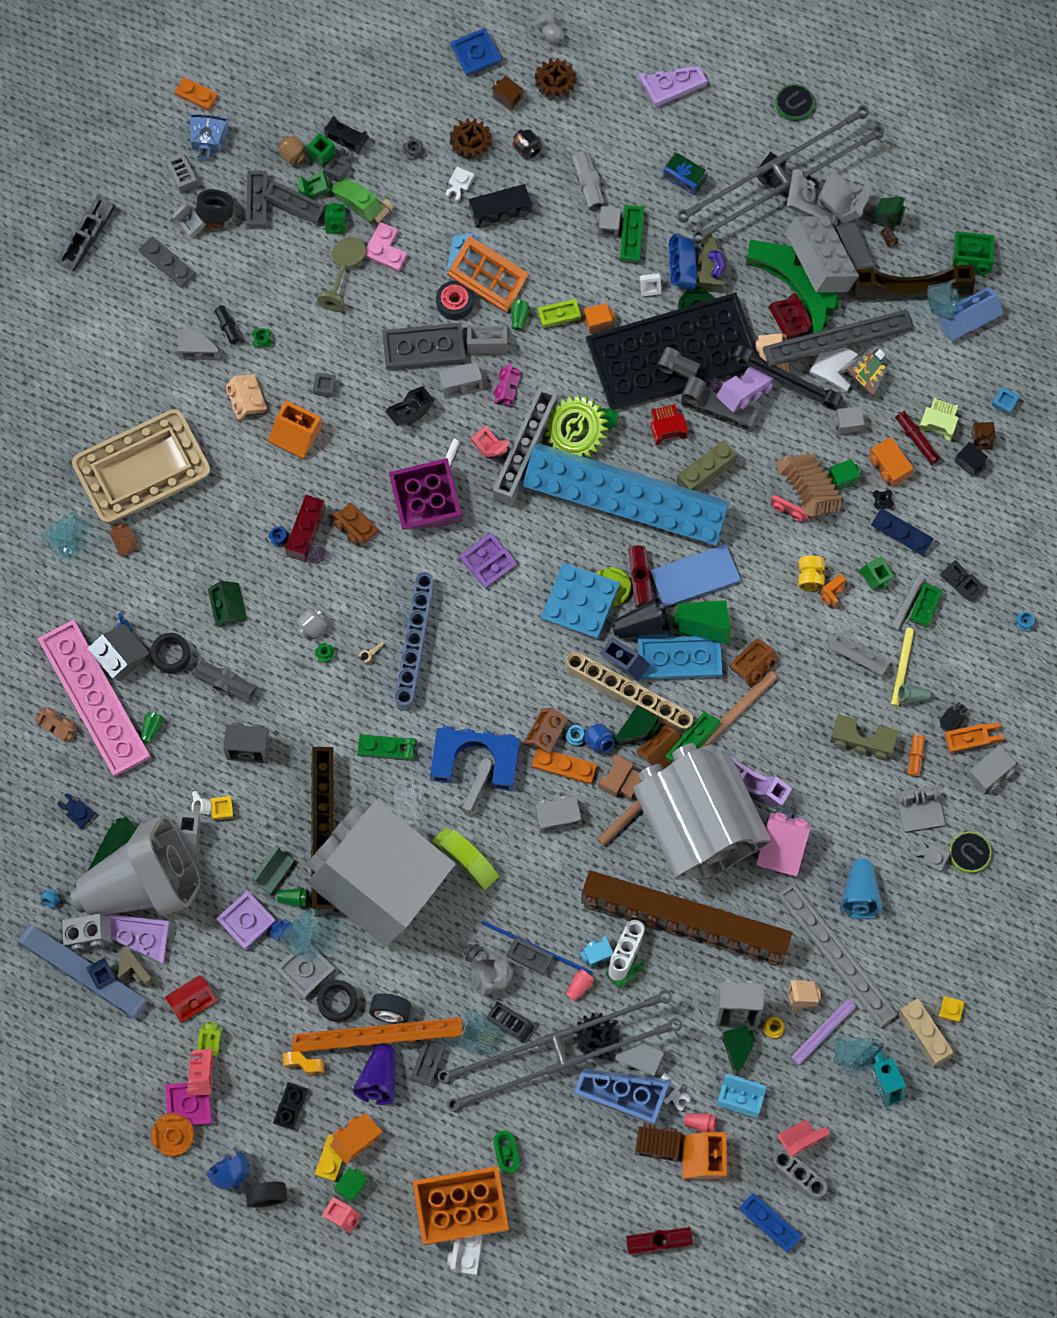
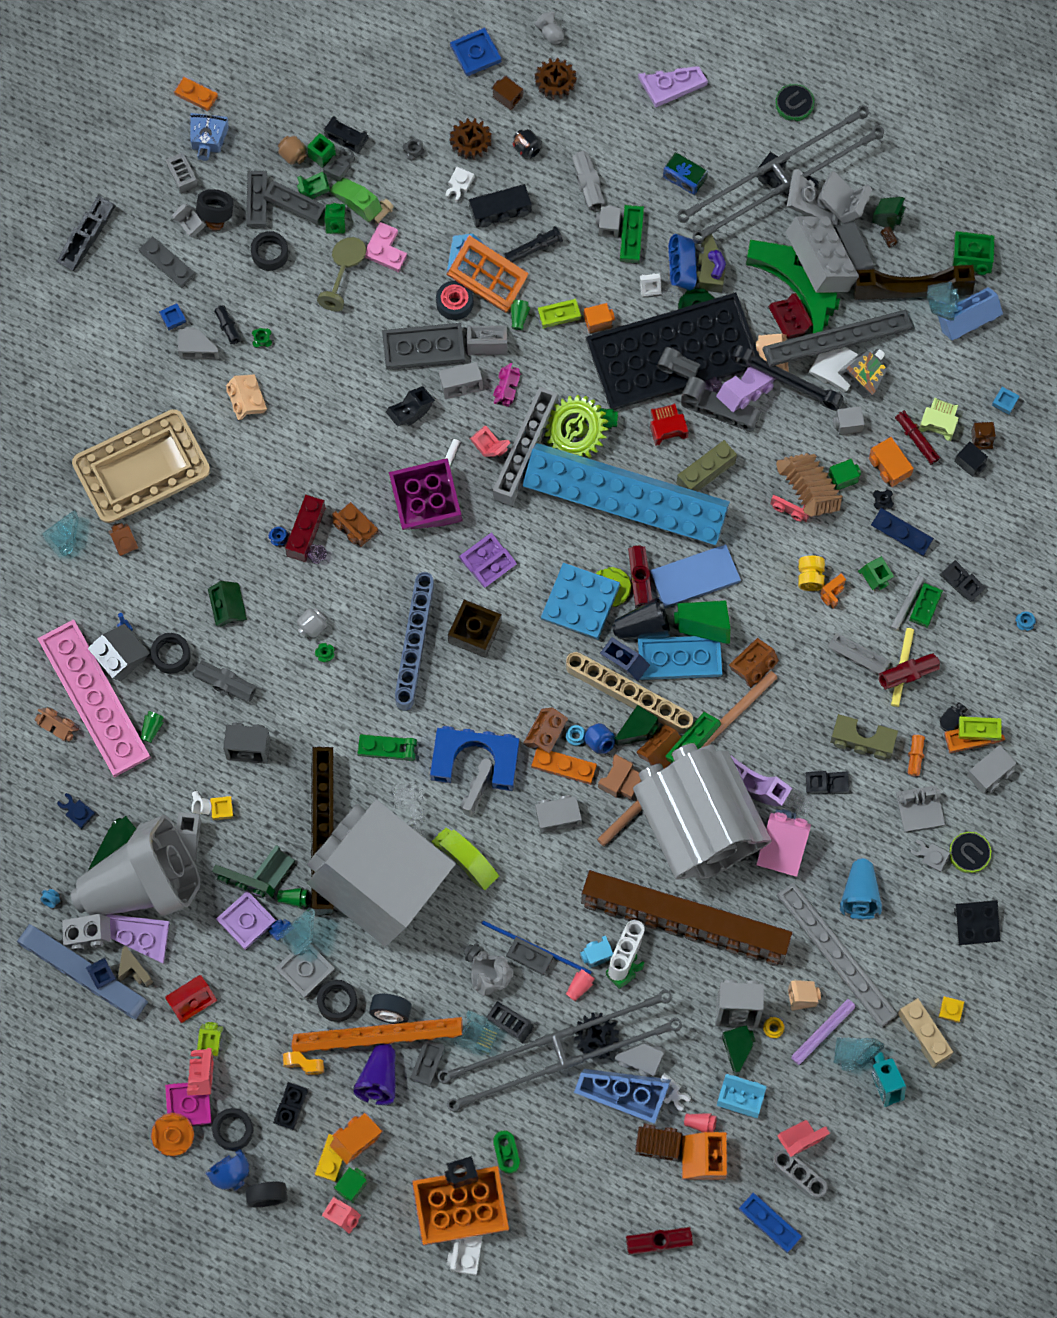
orange slope [268,400,322,459] -> none
dark grey plate [313,373,336,396] -> none
tan hand [359,641,385,664] -> none
sand green cone [898,683,931,704] -> none
none -> blue plate [159,303,186,331]
none -> dark green plate [212,864,276,899]
none -> black tyre [212,1108,254,1151]
none -> black tyre [251,231,289,271]
none -> black brick [444,1156,479,1189]
none -> dark brown brick [448,599,502,658]
none -> black pin [504,226,563,263]
none -> black slope [806,771,850,794]
none -> dark red piece [878,653,940,690]
none -> black hinge [954,900,1001,945]
none -> lime plate [959,717,1001,741]

